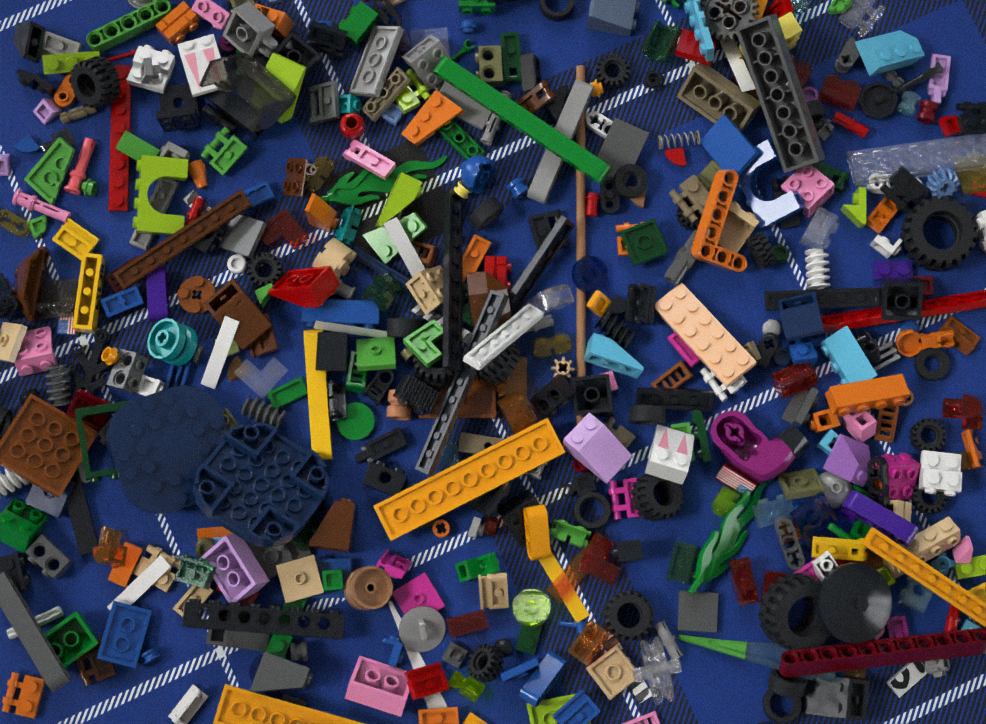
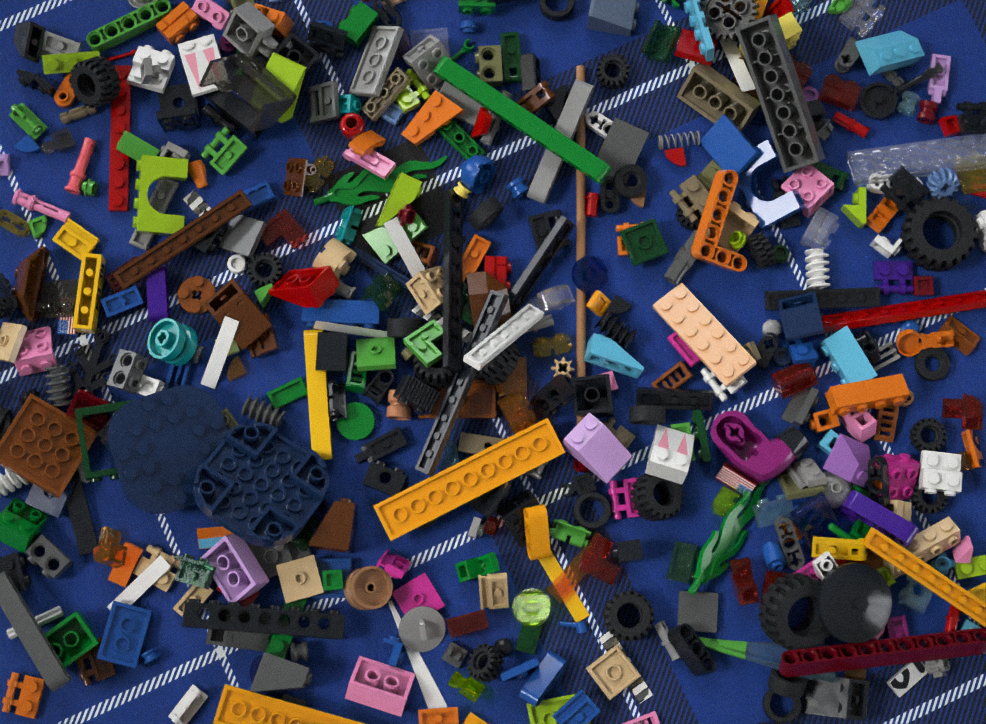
bright green wing [24,137,75,205] -> none
lavender slope [33,98,62,125] -> none
light orange plate [101,347,119,365] -> none
red pin [184,196,206,226] -> none
olive tile [195,537,215,559] -> none
clear plate [233,357,288,399] -> none
orange slope [305,193,339,233] -> none
red plate [404,662,450,700] -> none
orange bush [432,520,450,538] -> none
clear orange brick [567,619,611,666] -> none
light orange plate [590,79,604,98] -> none
black hinge [625,283,657,326] -> none
clear wheel [632,636,682,705] -> none
black plate [643,71,664,91] -> none
black slope [880,277,923,320] -> none
none -> bright green hinge [9,103,48,140]
none -> orange slope [348,130,386,156]
none -> dark red plate [398,204,416,226]
none -> red tile [471,107,493,139]
none -> black beam [667,623,716,676]
none -> lime plate [728,231,747,250]
none -> blue brick [762,541,787,571]
none -> light grey plate [785,458,827,490]

